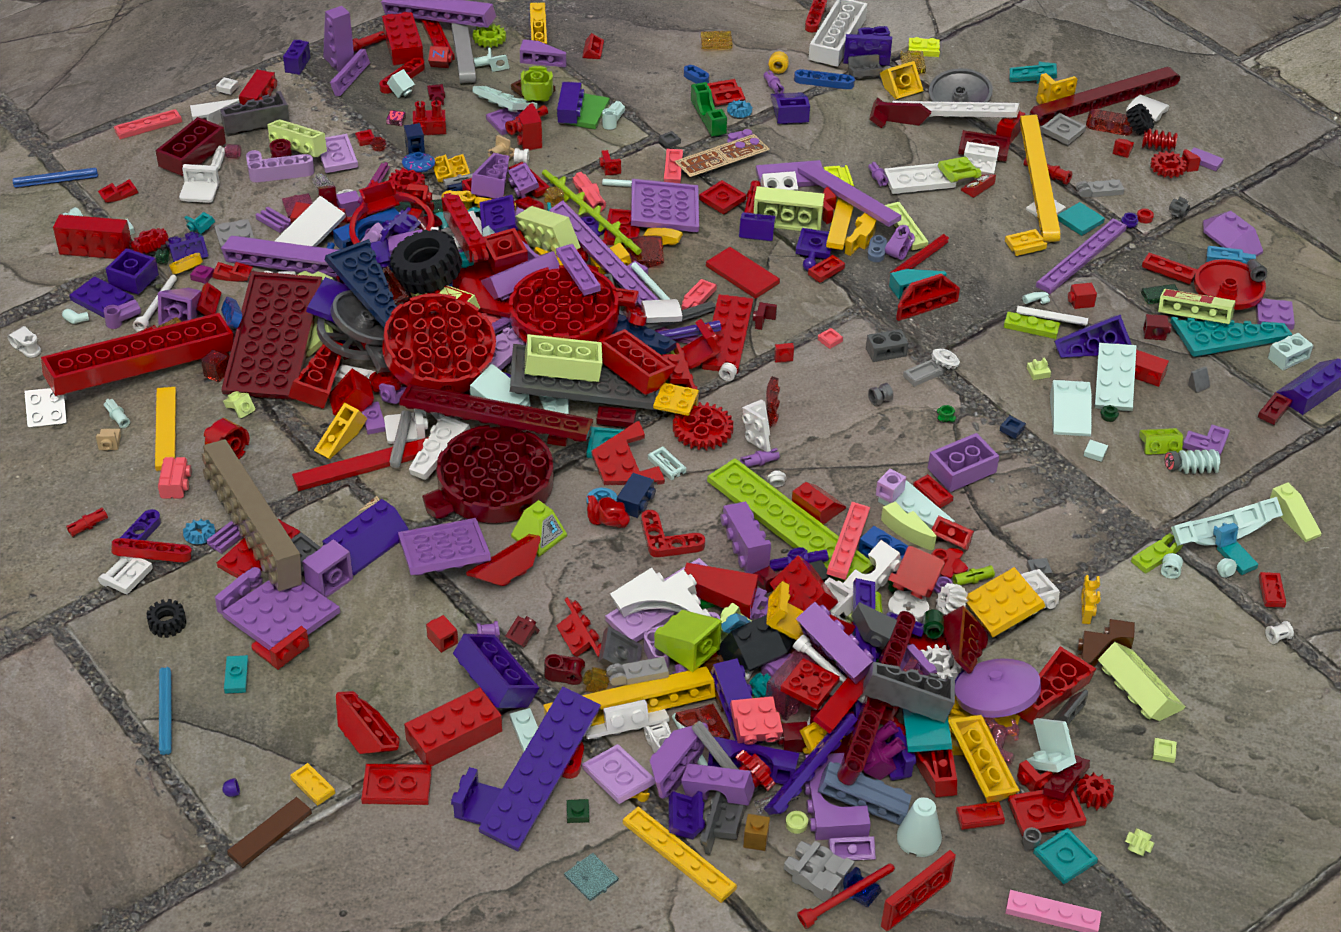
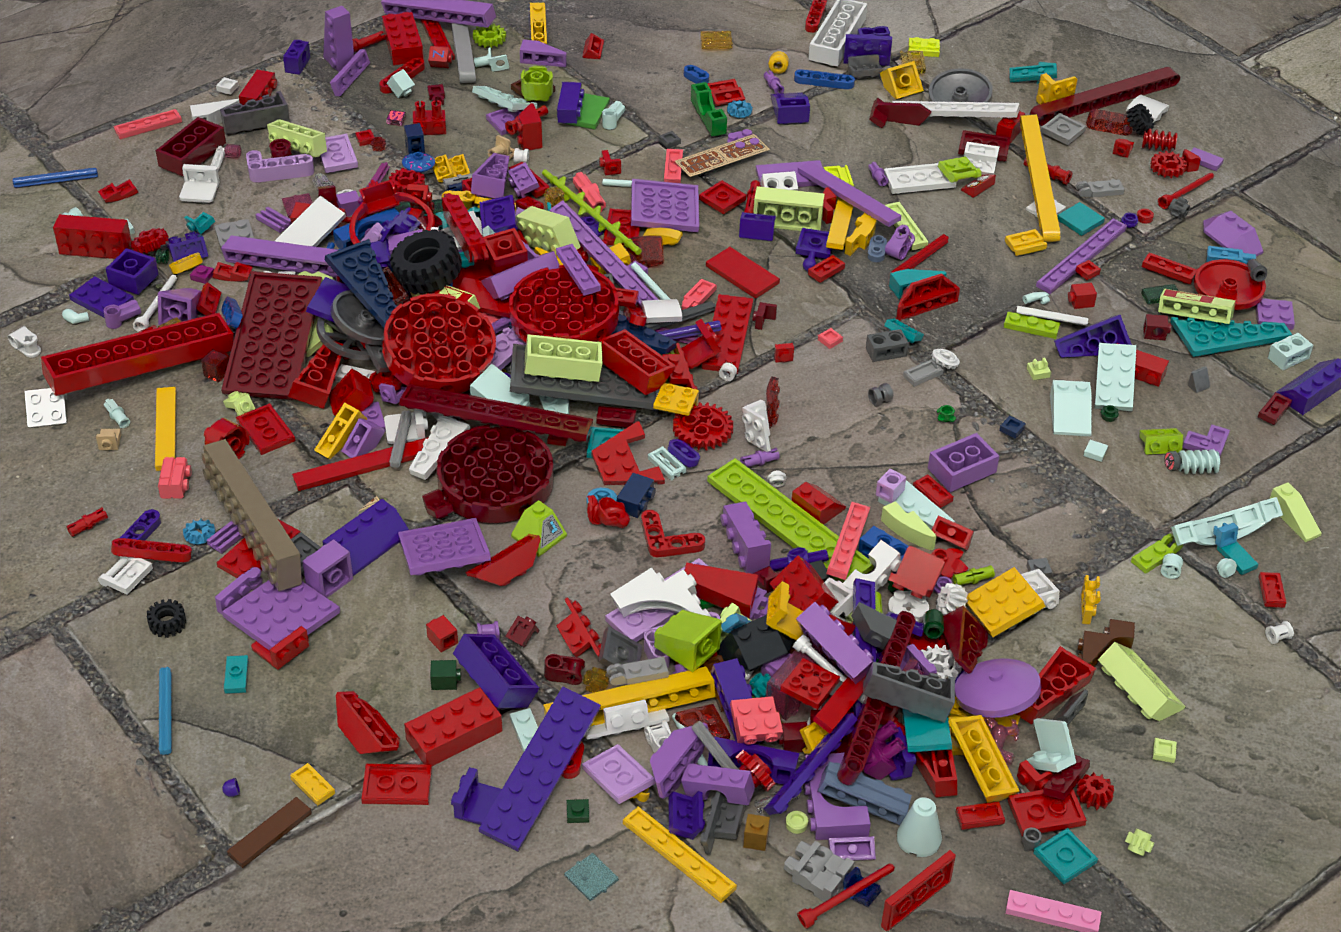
none -> red tile [236,403,296,455]
none -> medium lavender slope [341,418,385,458]
none -> dark green brick [430,660,461,690]
none -> dark purple plate [667,439,700,467]
none -> teal plate [884,319,924,343]
none -> red plate [1075,260,1101,280]
none -> red piece [1158,173,1214,209]

